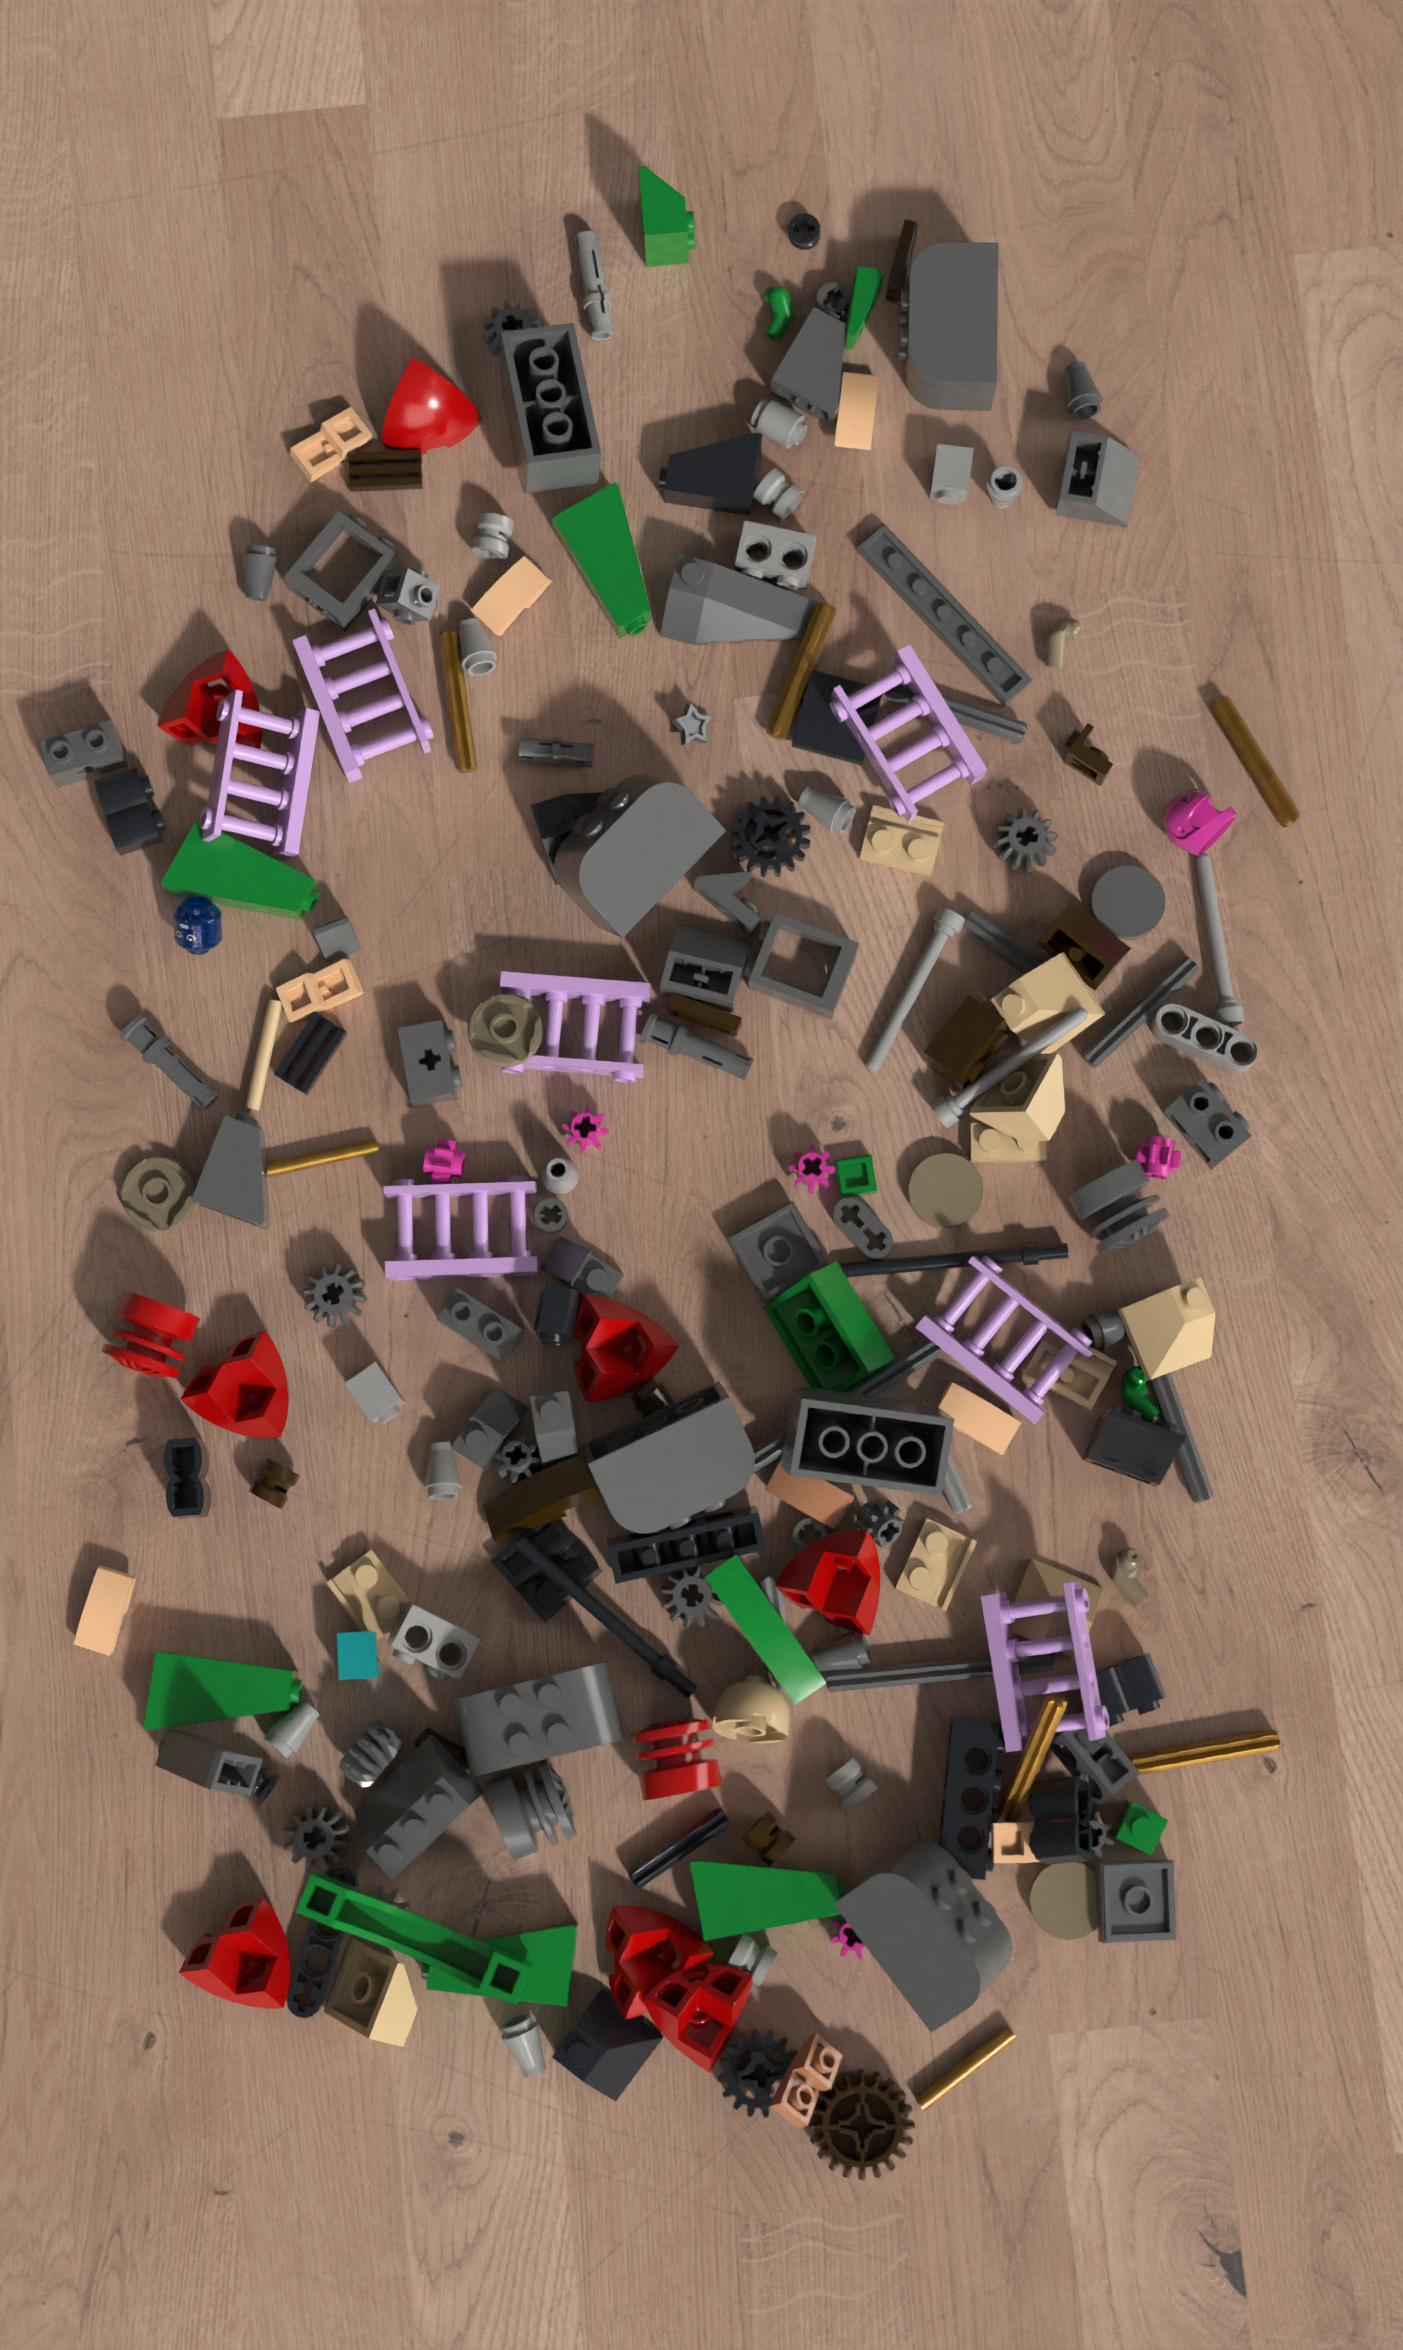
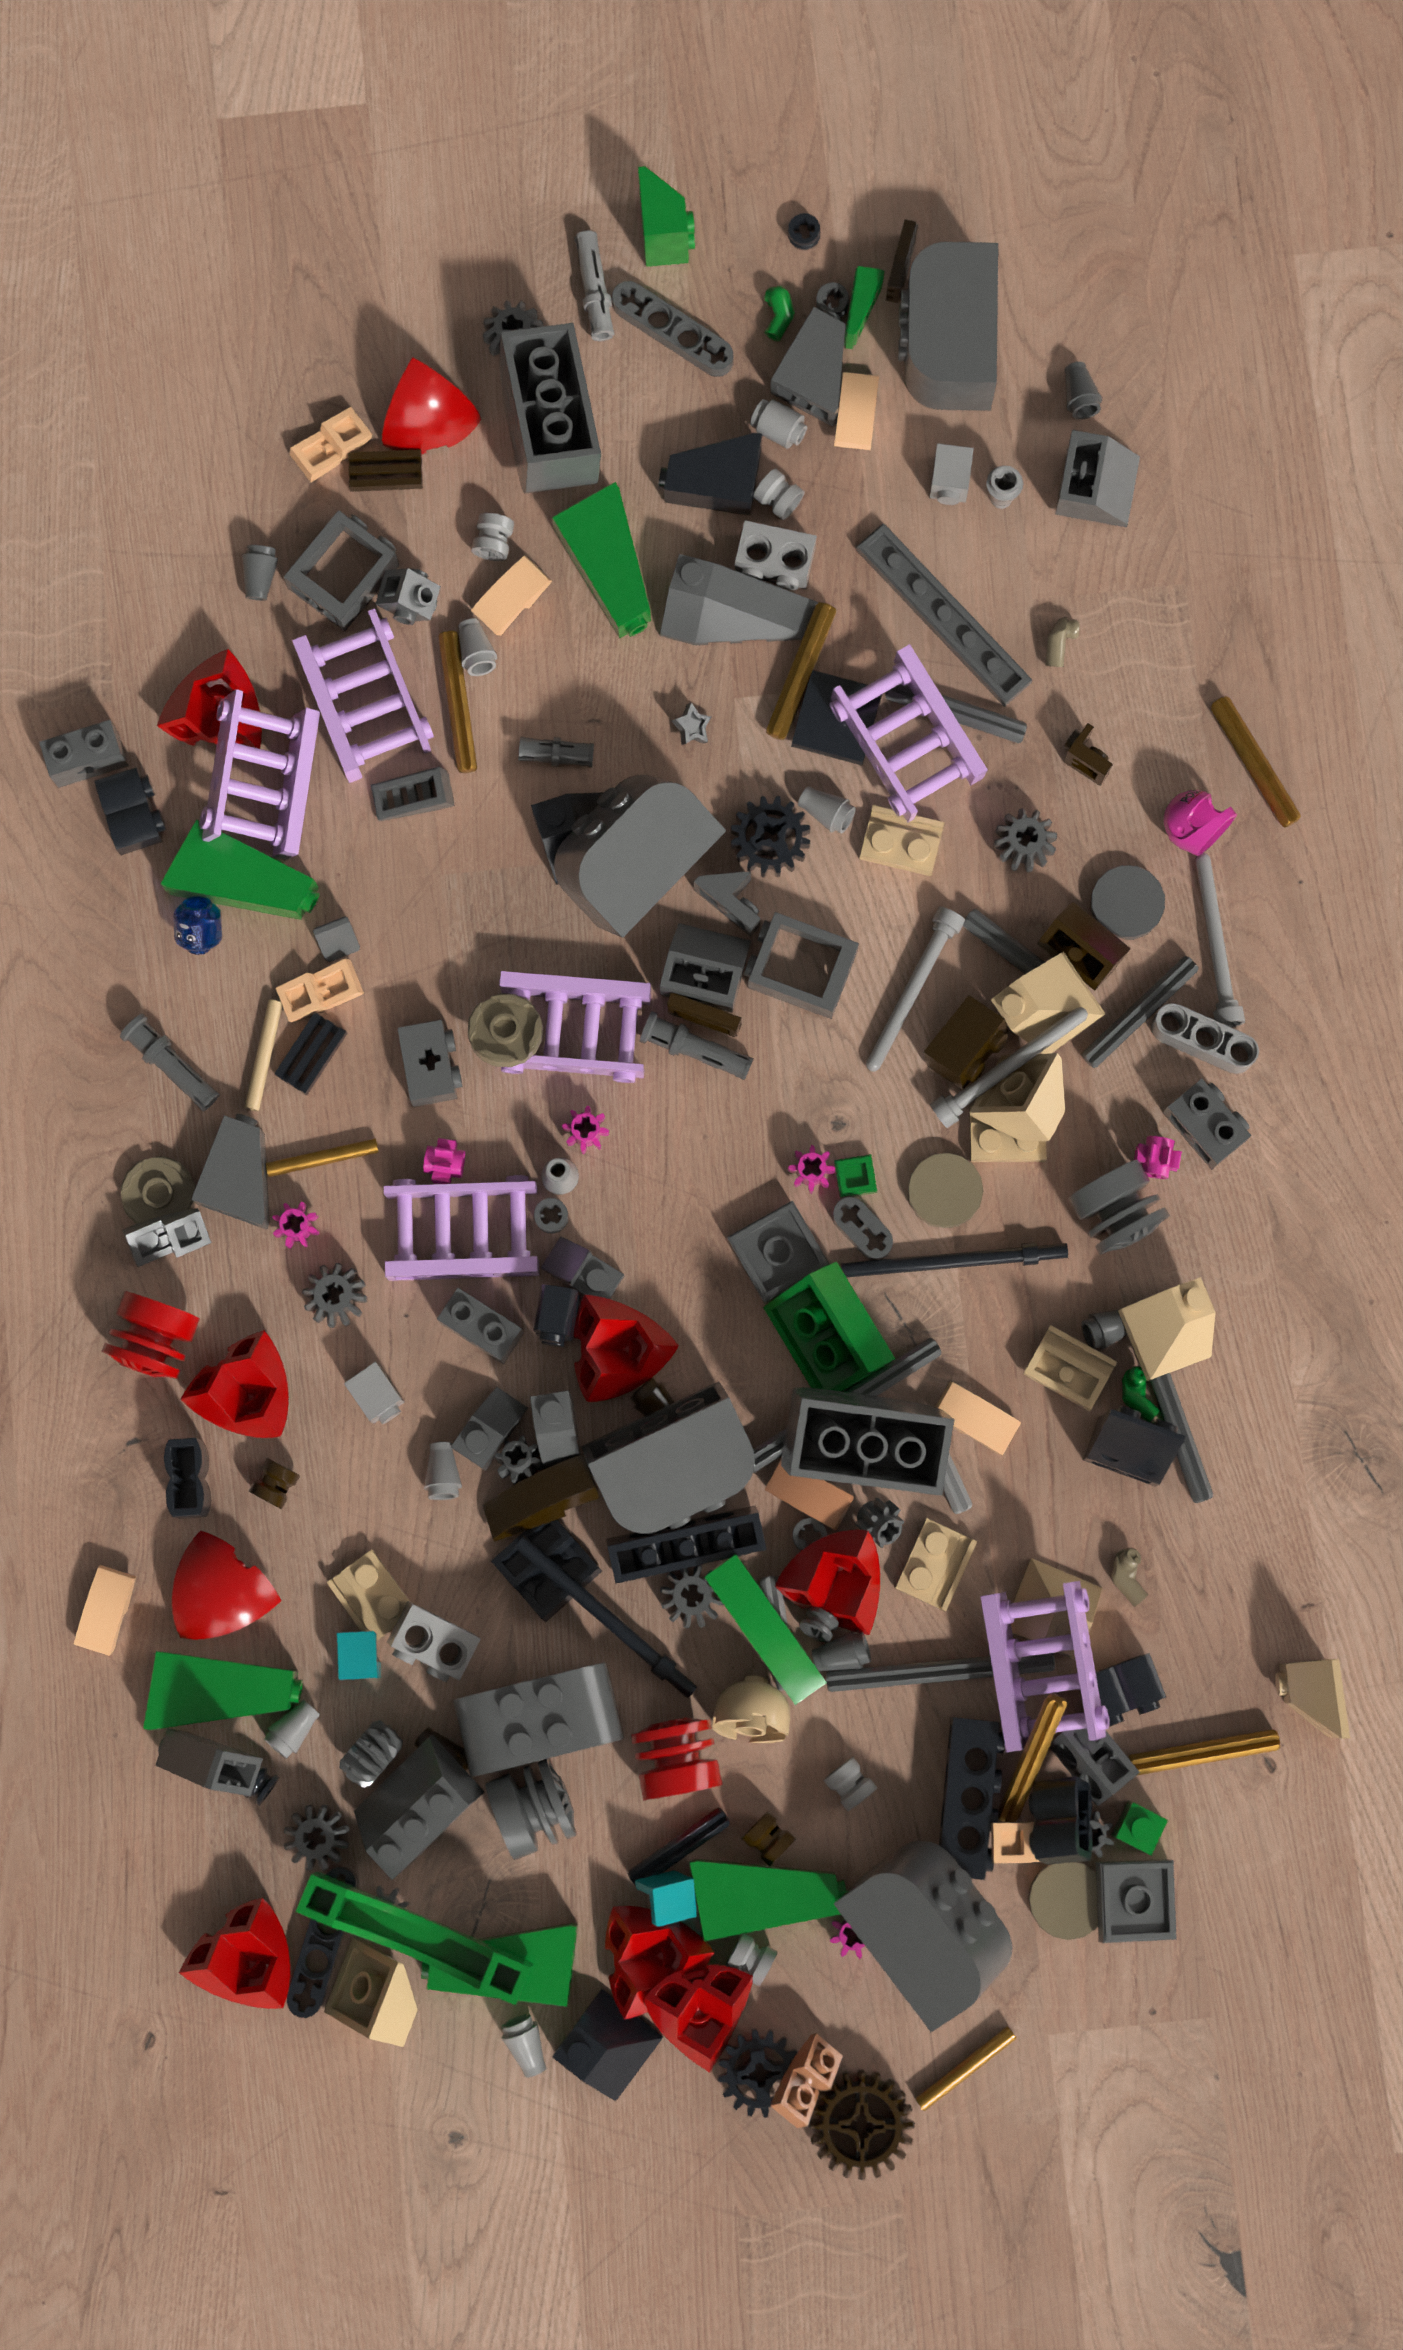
lavender fence [915,1255,1095,1424] -> none
none -> slope [122,1208,211,1267]
none -> red brick [172,1530,282,1640]
none -> dark pink gear [272,1201,319,1249]
none -> dark grey slope [371,767,455,821]
none -> dark grey beam [612,281,734,377]
none -> teal panel [635,1870,697,1927]
none -> dark grey bush [800,1607,839,1643]
none -> tan slope [1275,1659,1350,1739]

